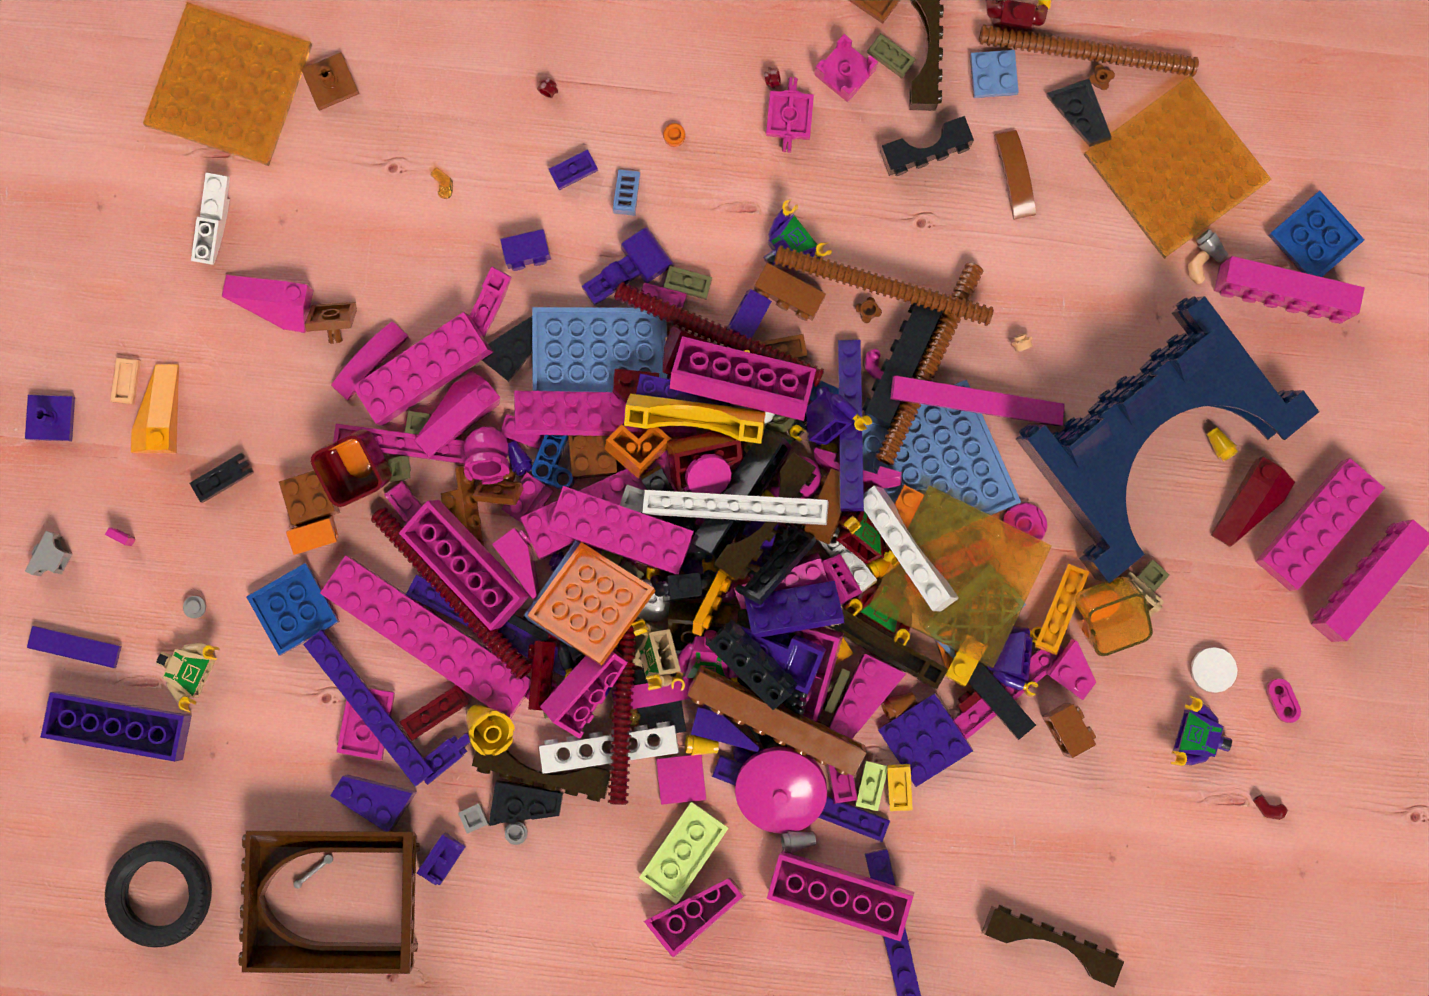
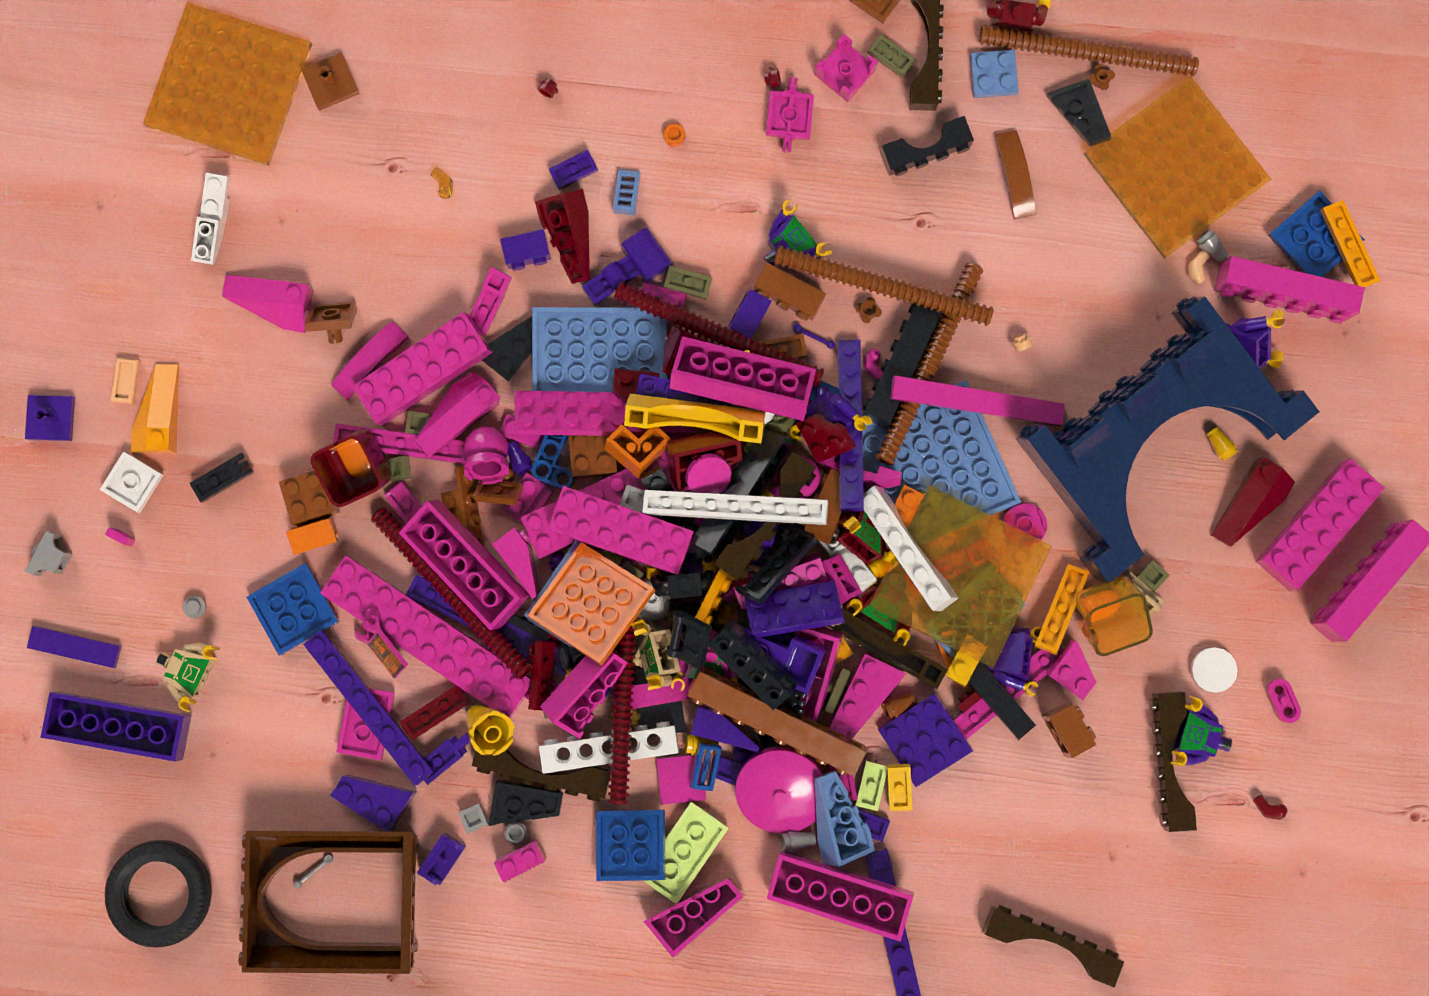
none -> white plate [100,452,164,513]
none -> flag [354,615,408,679]
none -> dark pink brick [494,840,546,882]
none -> dark red wedge [535,189,590,284]
none -> blue plate [596,810,666,881]
none -> black plate [666,610,712,669]
none -> blue tile [689,742,722,791]
none -> dark purple hinge [793,324,835,349]
none -> dark red plate [796,413,856,463]
none -> medium blue wedge [815,771,875,867]
none -> dark brown arch [1150,692,1197,832]
none -> dark purple torso [1226,310,1285,368]
none -> light orange plate [1320,200,1381,288]

